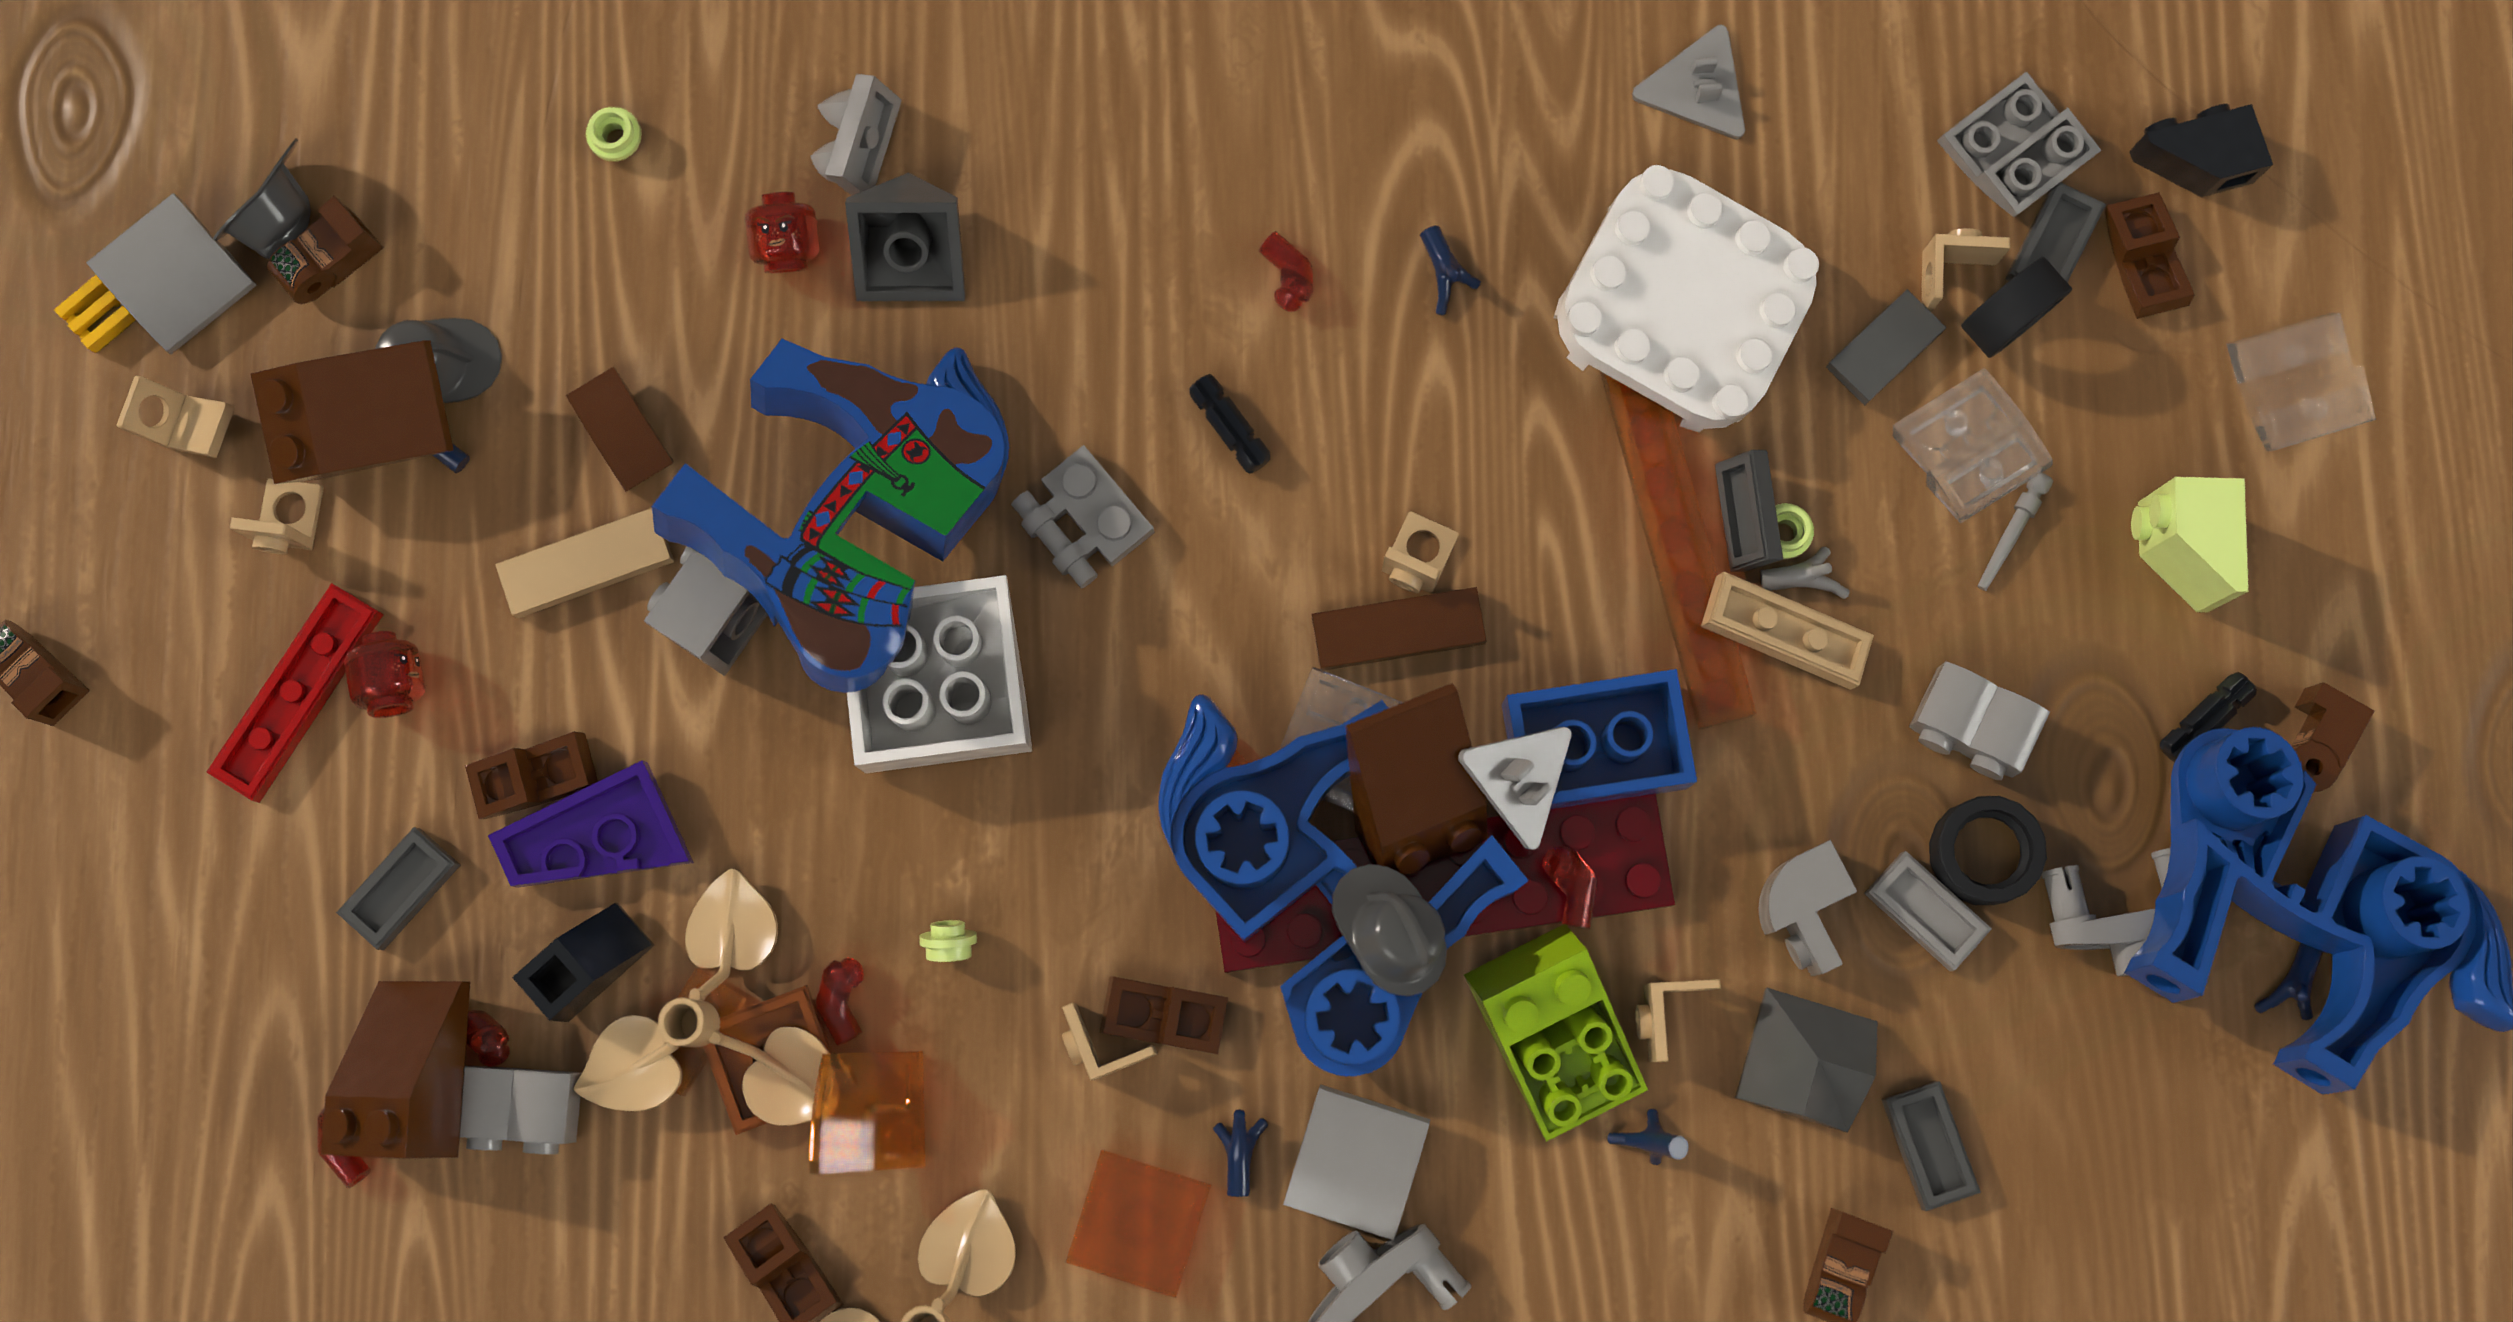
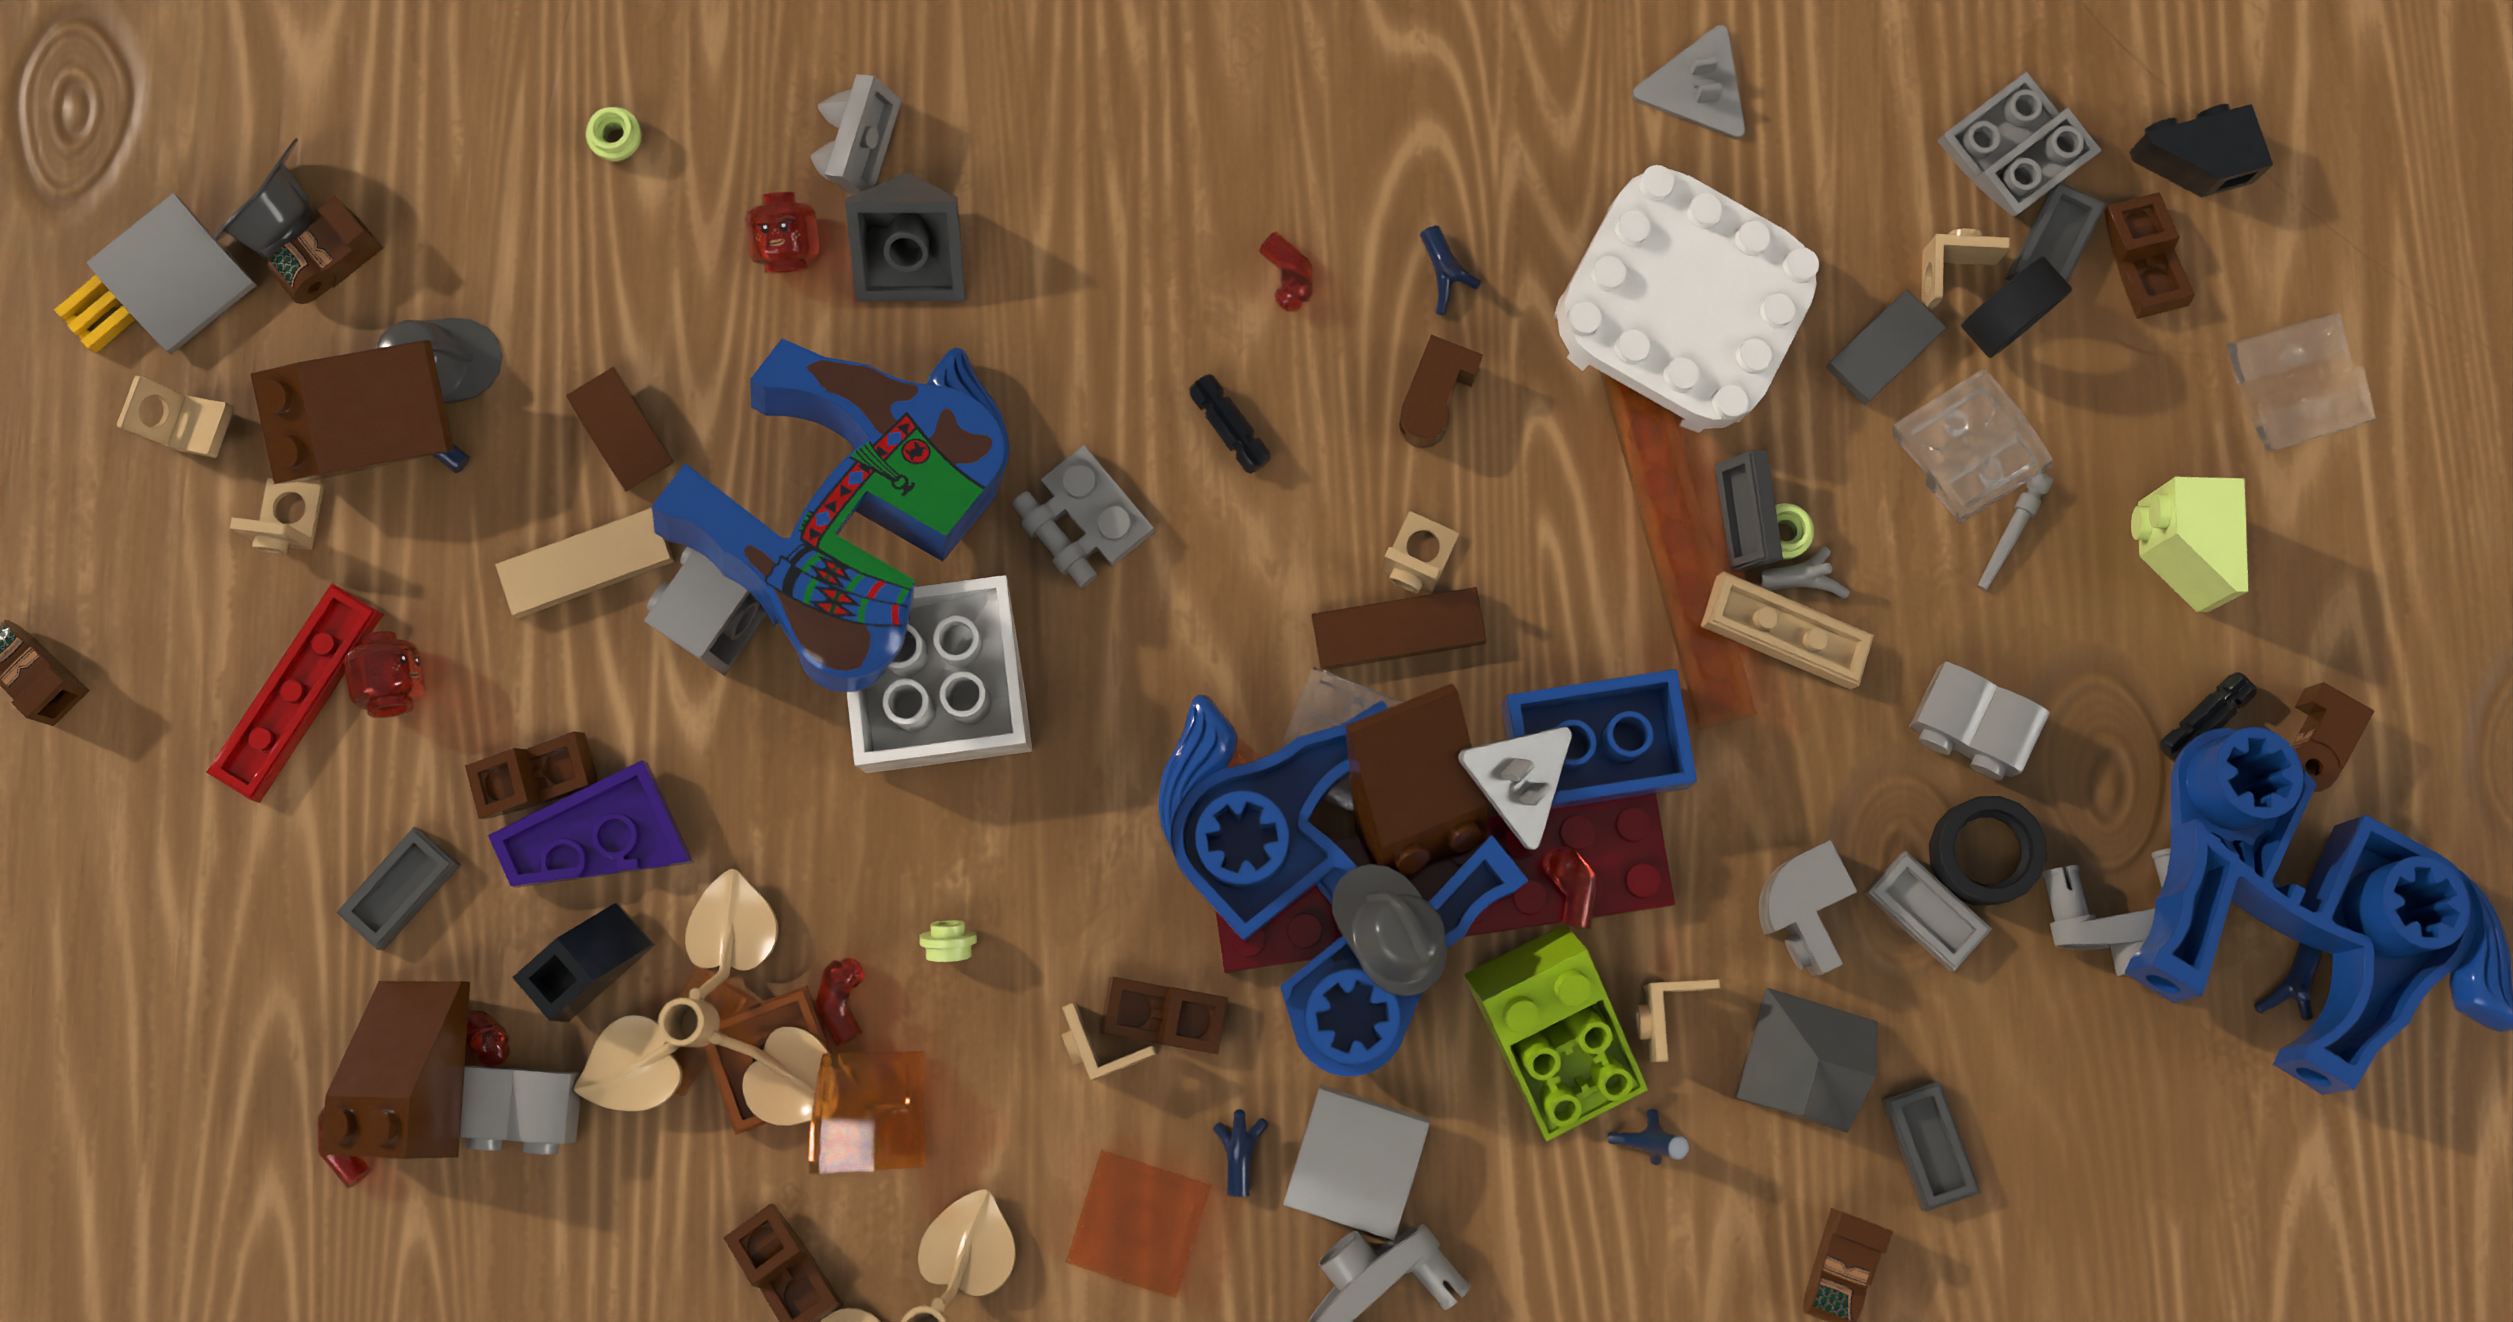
none -> reddish brown leg [1399,335,1483,448]

